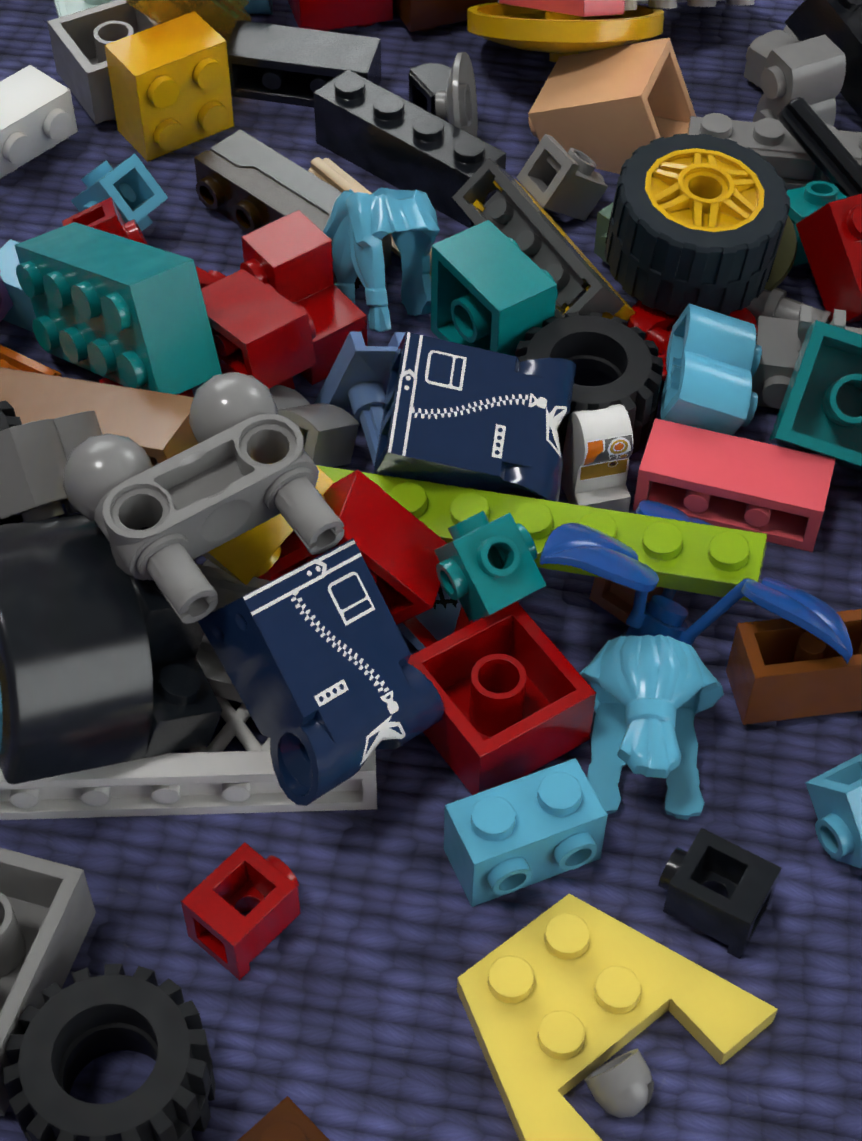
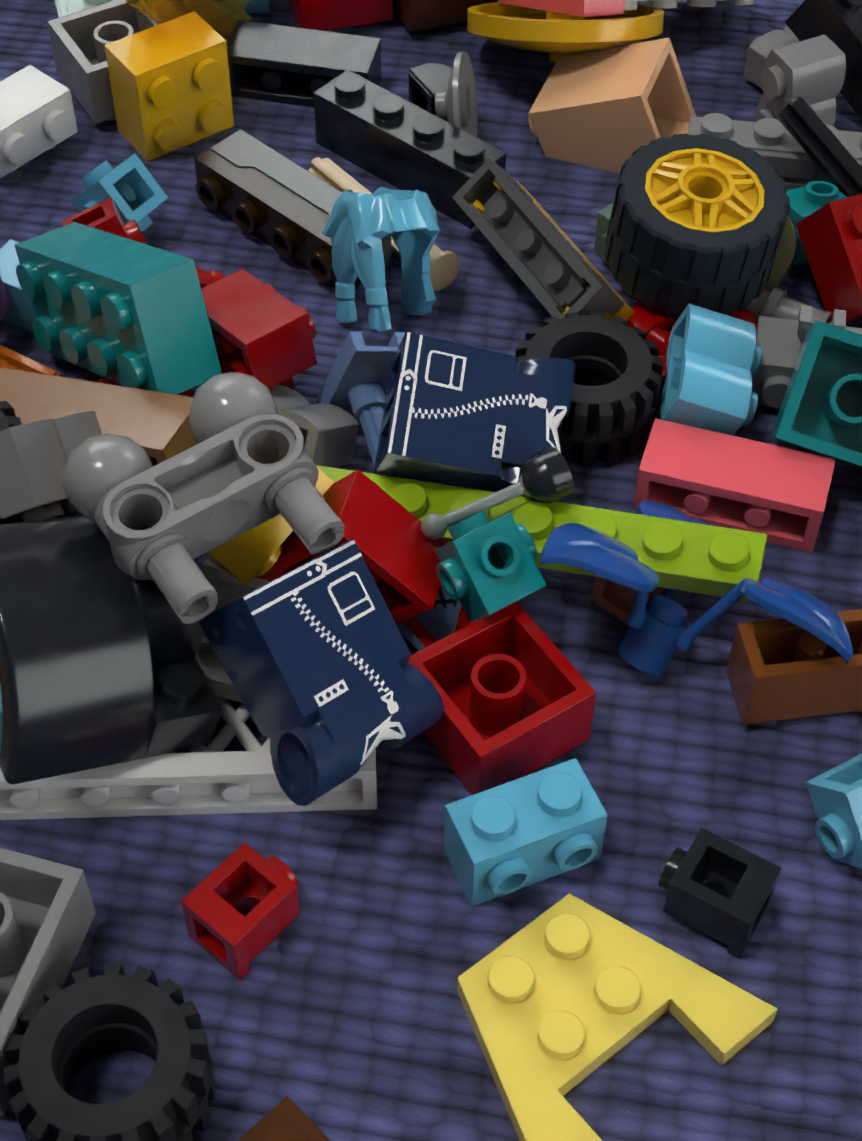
red brick [240,210,368,385] -> none
teal brick [431,220,558,356] -> none
light grey brick [516,134,608,221] -> none
white leg [561,404,633,513] -> none
medium azure piece [580,634,724,820] -> none
light grey hinge [584,1049,654,1118] -> none
none -> hinge [421,446,574,540]

